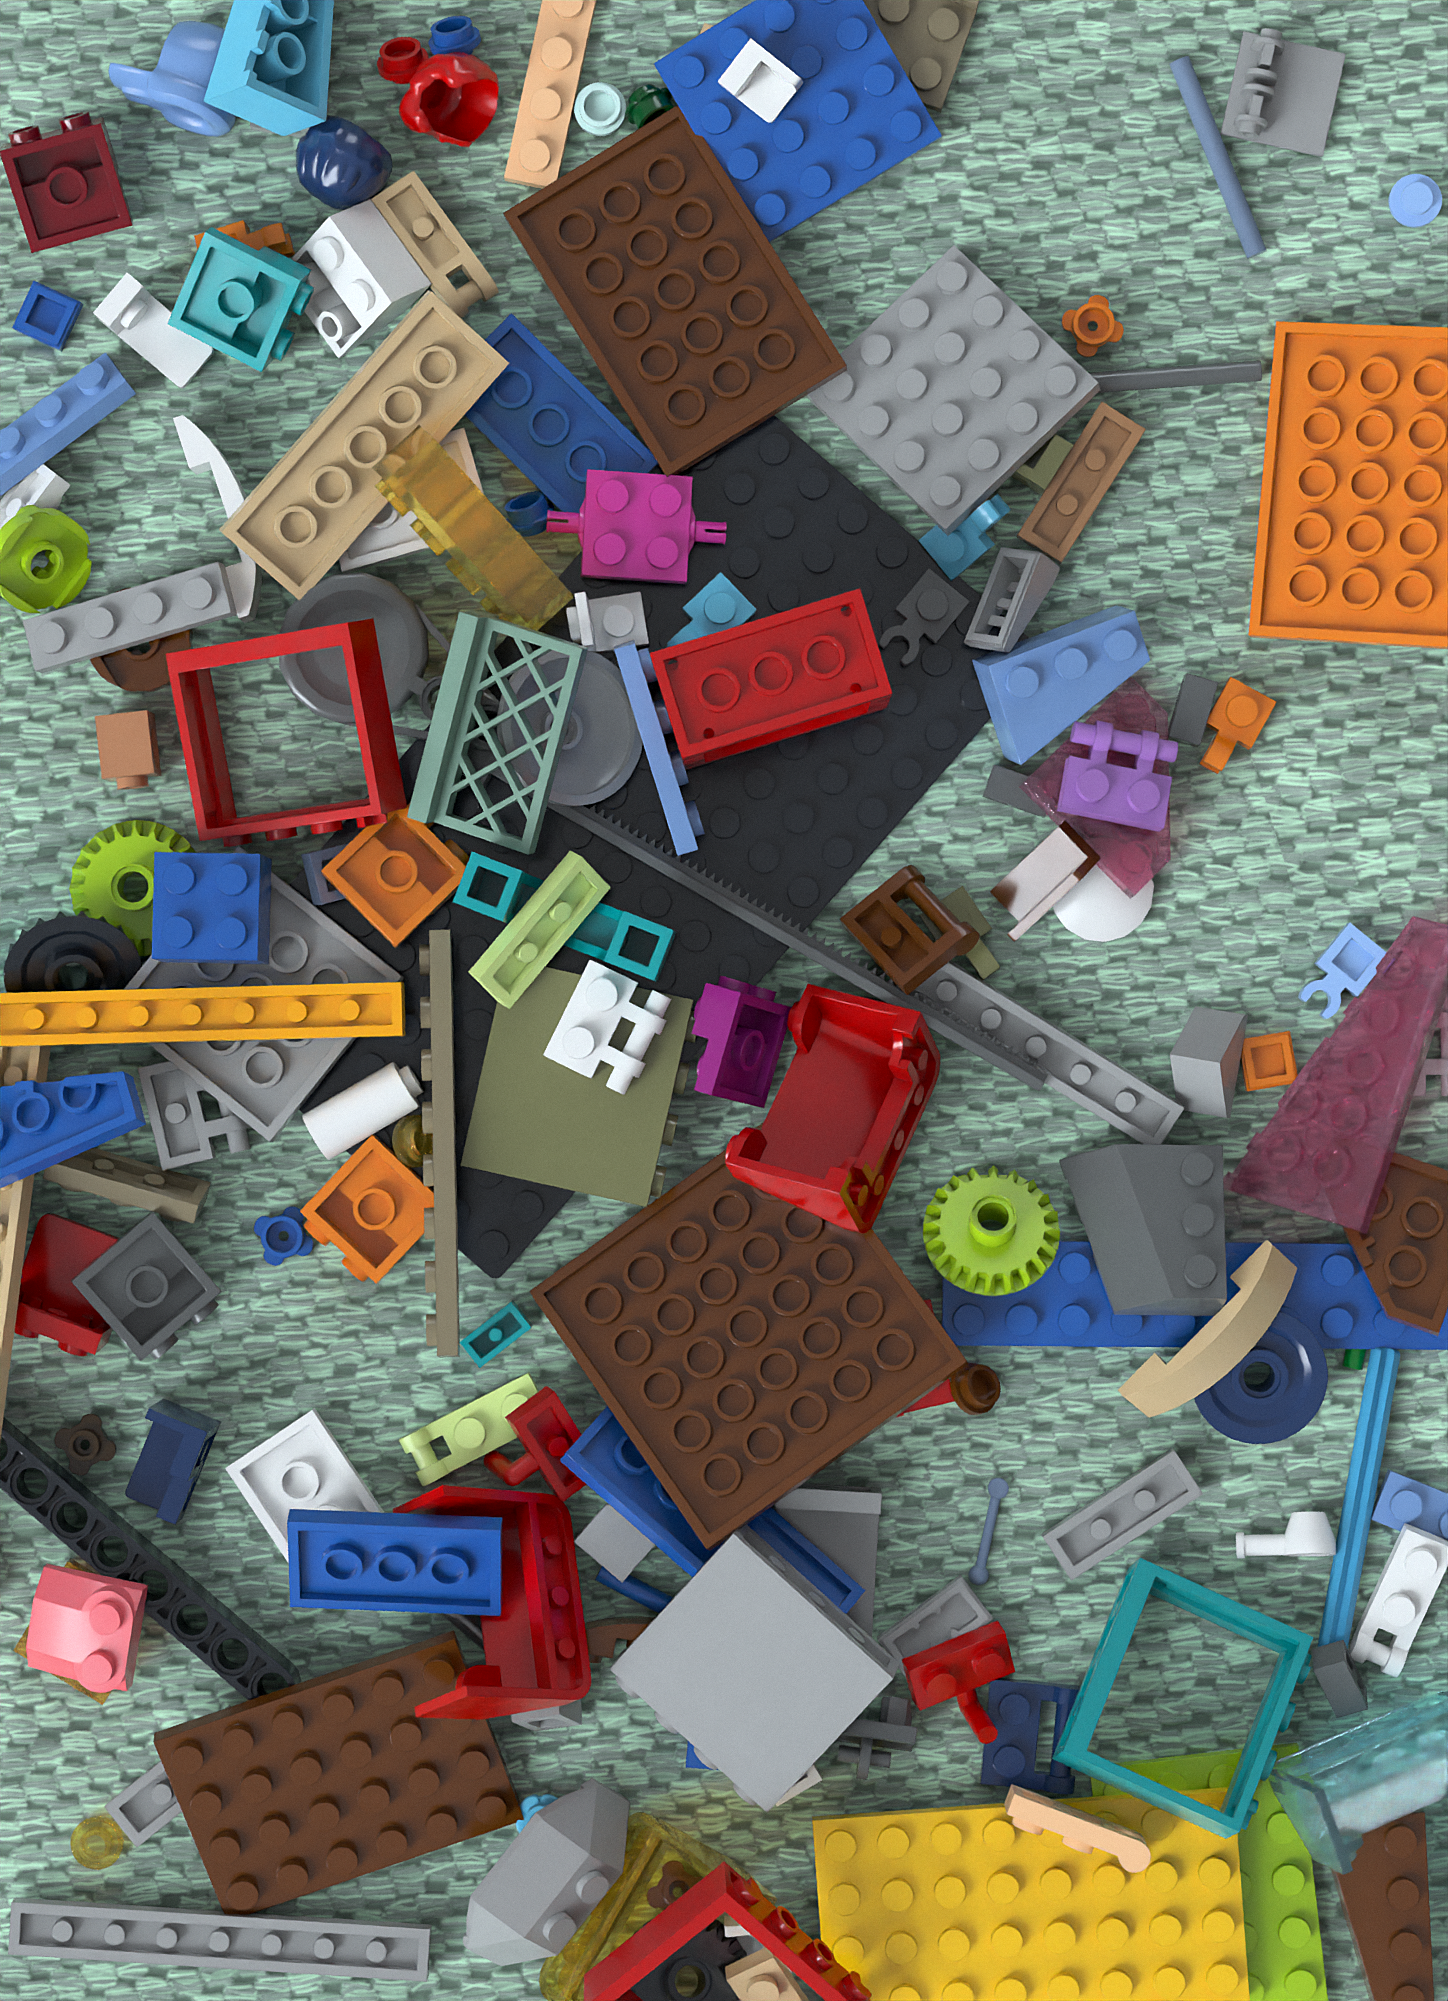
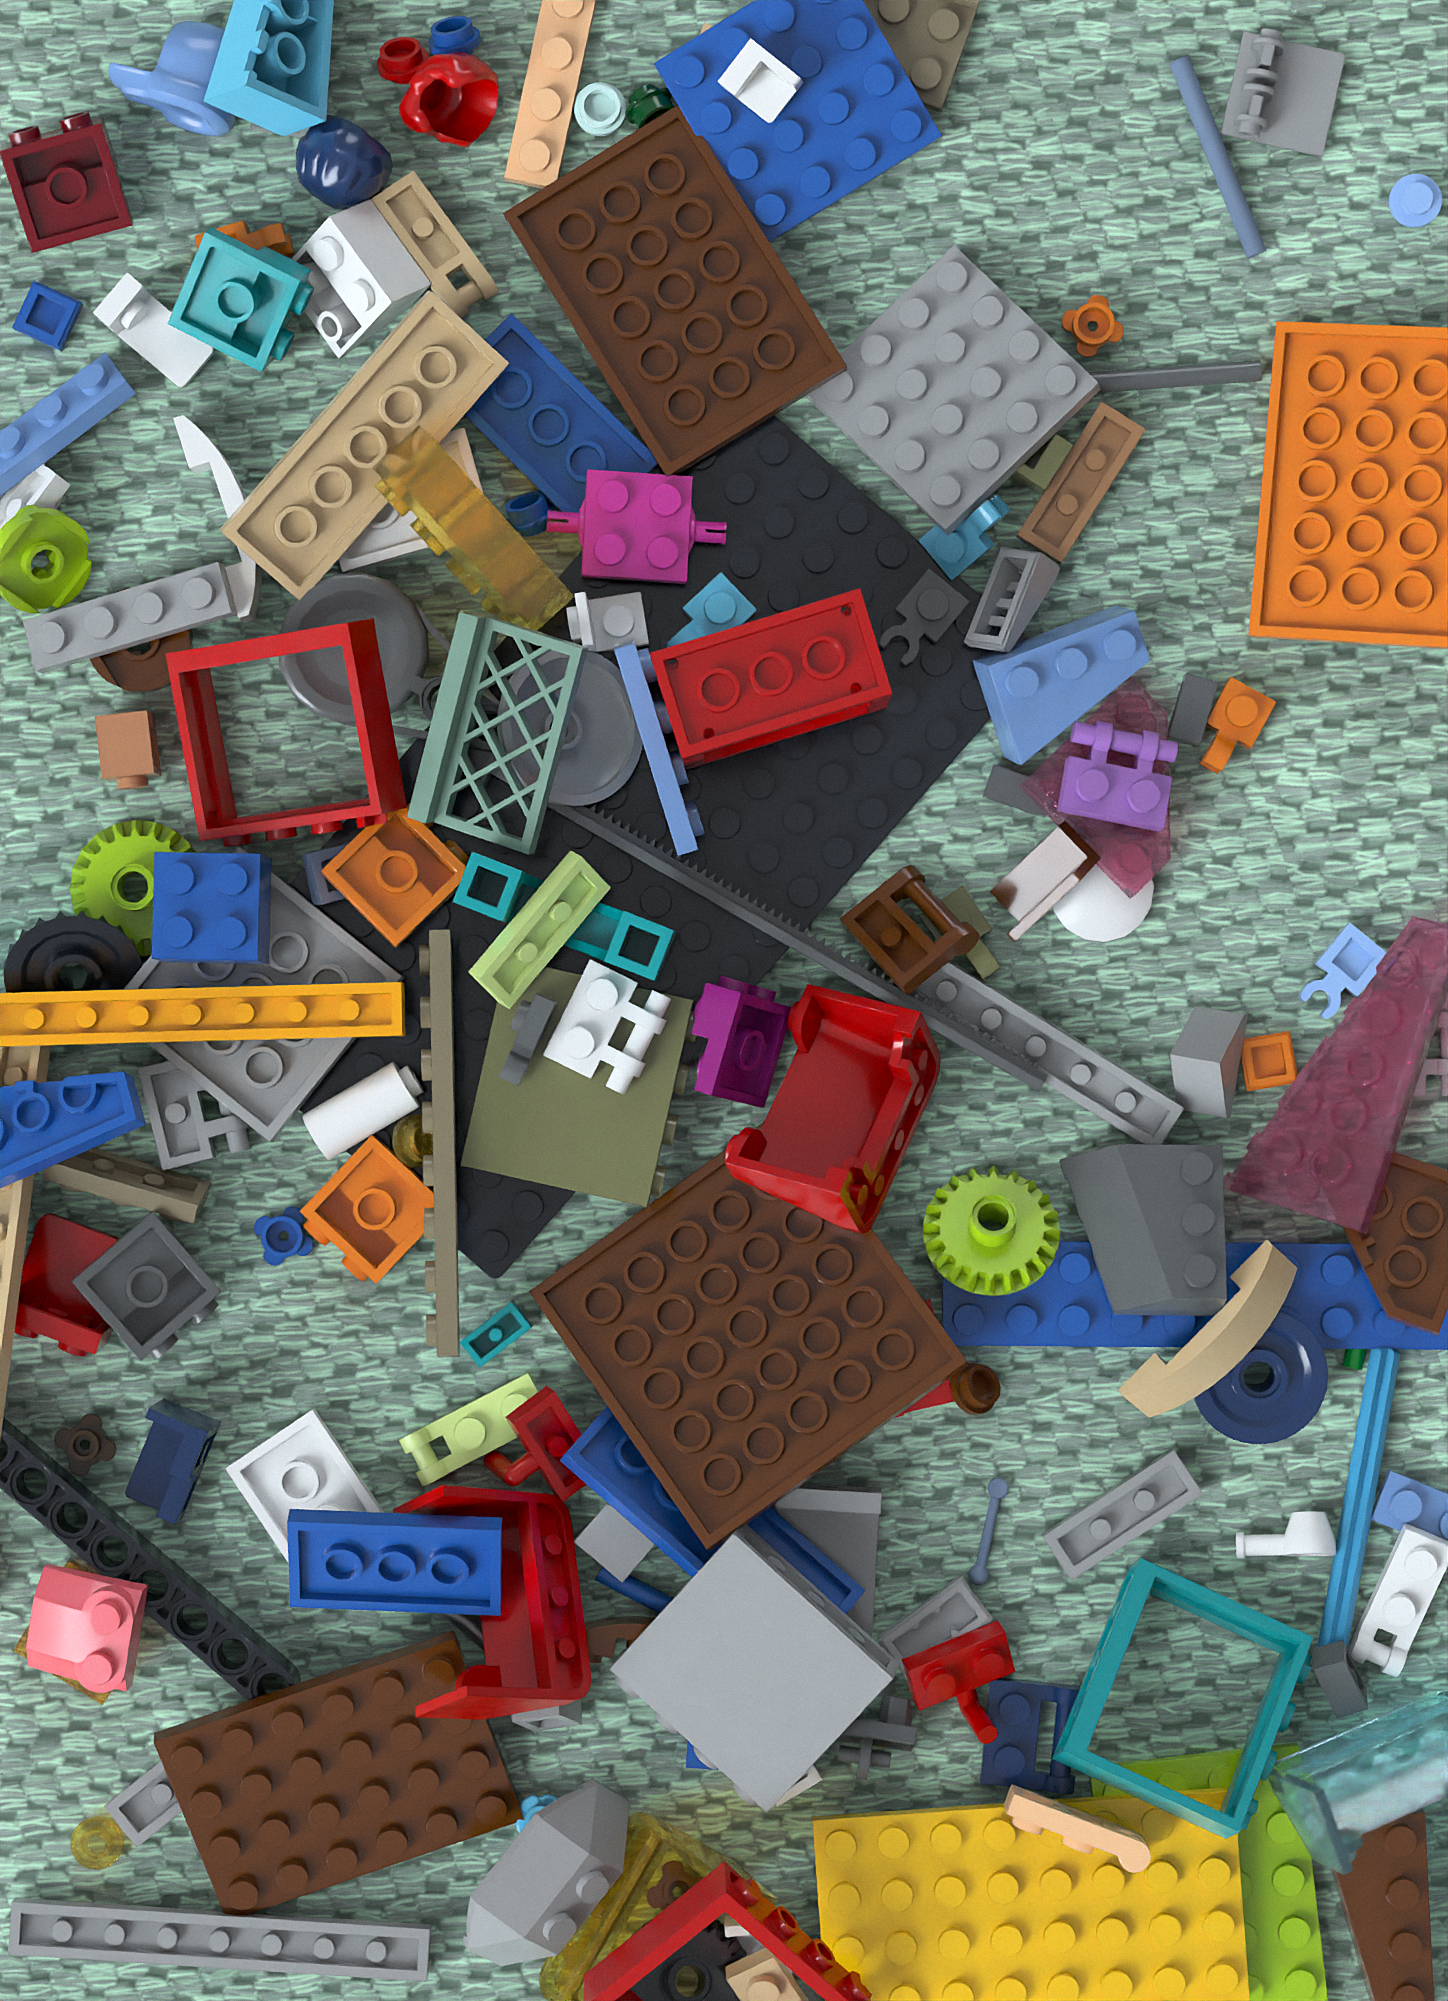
none -> dark grey plate [499,994,558,1086]

